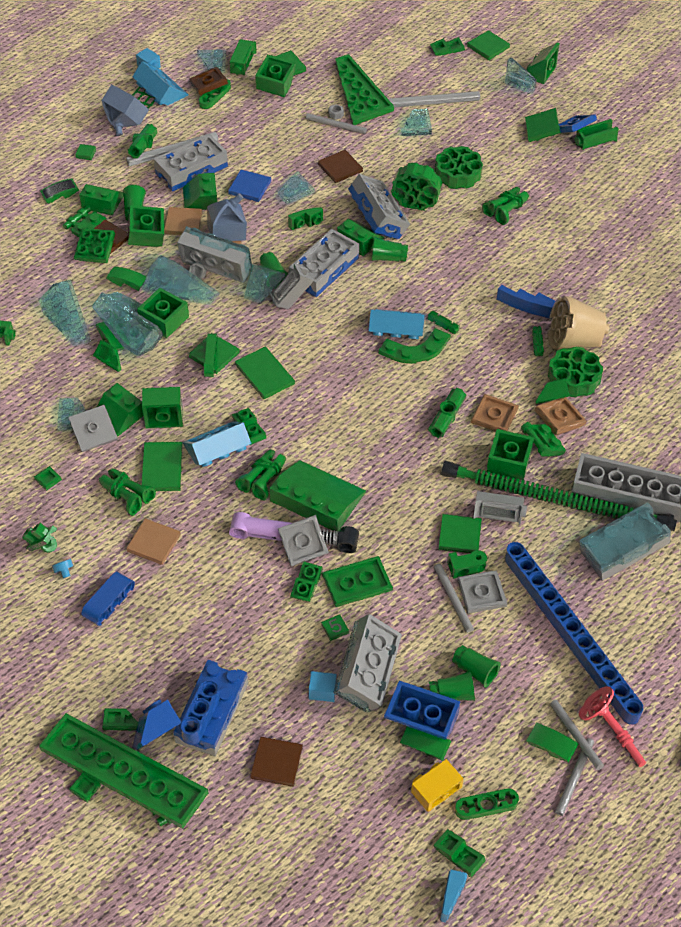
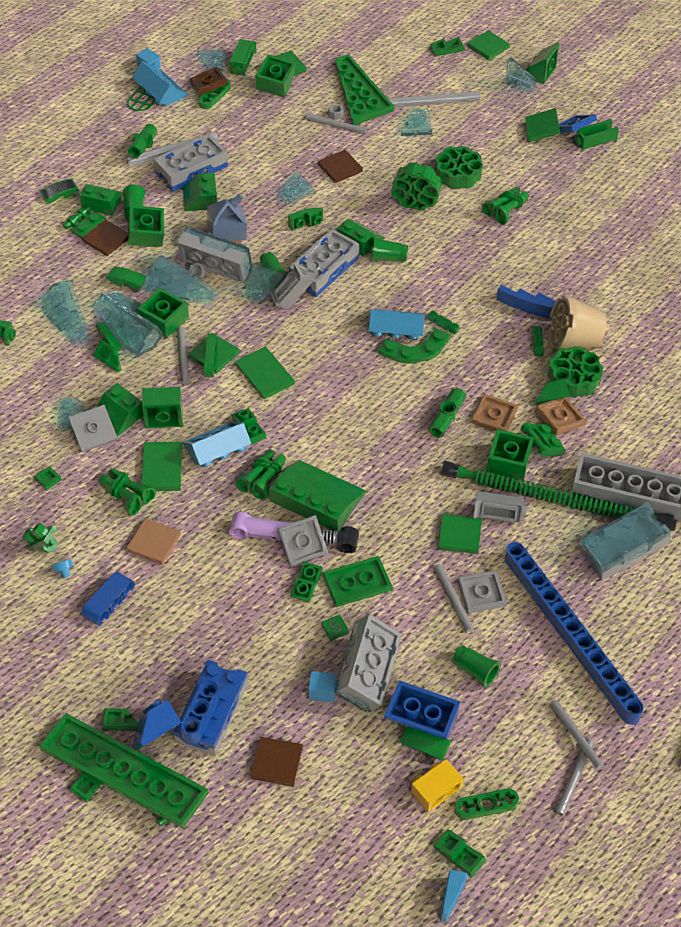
green tile [74,228,115,263] -> none
green tile [75,144,96,160] -> none
sand blue piece [101,84,149,136] -> none
medium nougat tile [164,207,202,236] -> none
blue tile [228,170,271,202] -> none
light grey piece [348,174,410,239] -> none
green plant [429,671,475,701] -> none
green leg [447,550,487,579] -> none
green slope [526,722,579,763] -> none
coral dish [579,686,646,767] -> none
none -> light grey bar [177,326,190,384]

